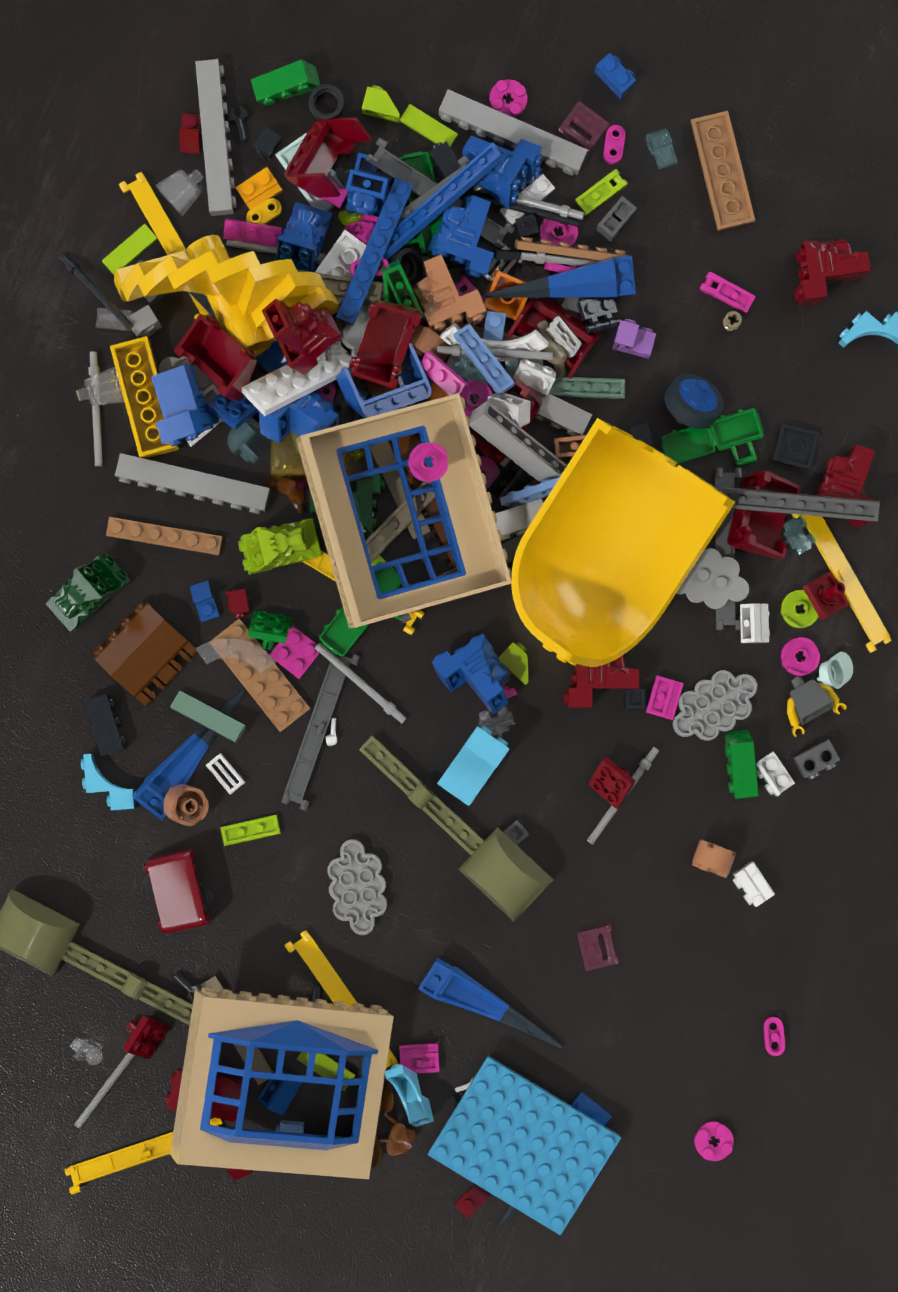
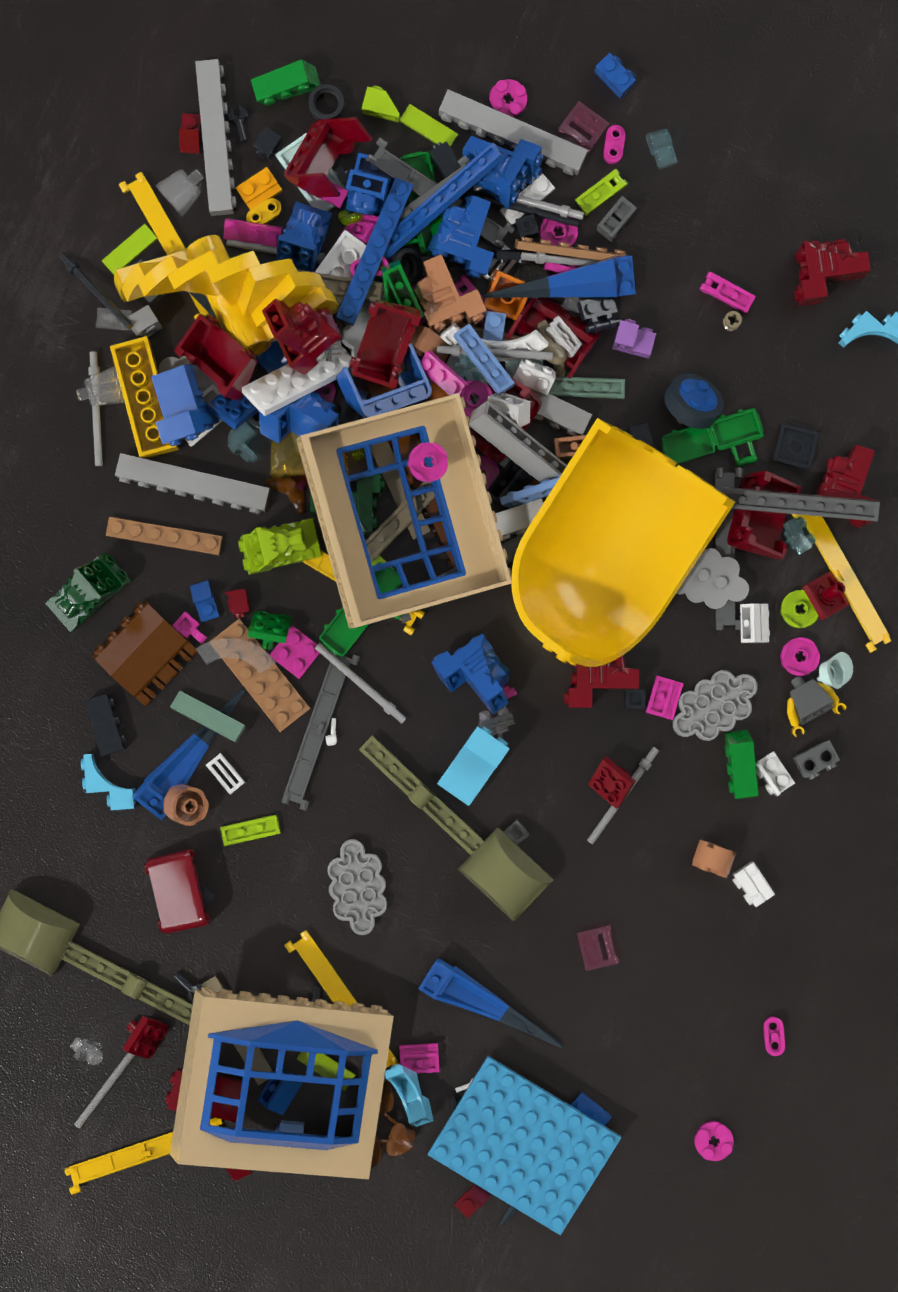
lime slope [499,642,528,685] -> none
medium nougat plate [690,111,755,231] -> none
none -> dark pink plate [173,612,207,643]

